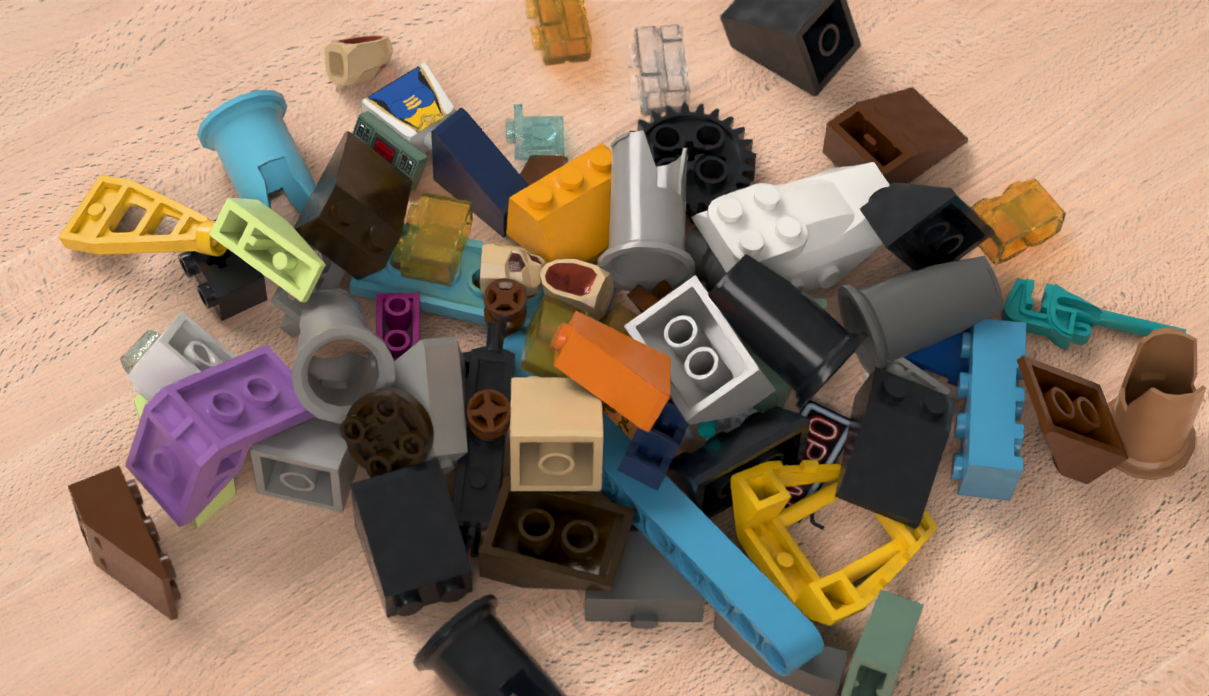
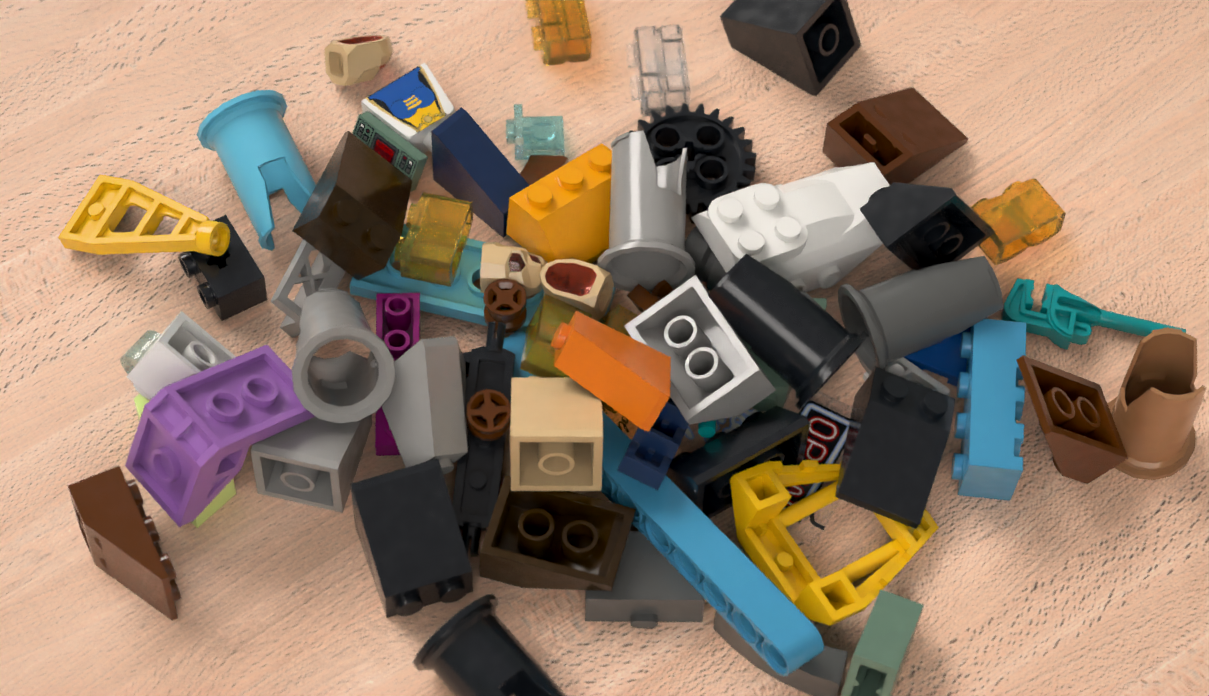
yellowish green slope [209,198,326,303] -> none
dark brown tile [340,387,434,478] -> none

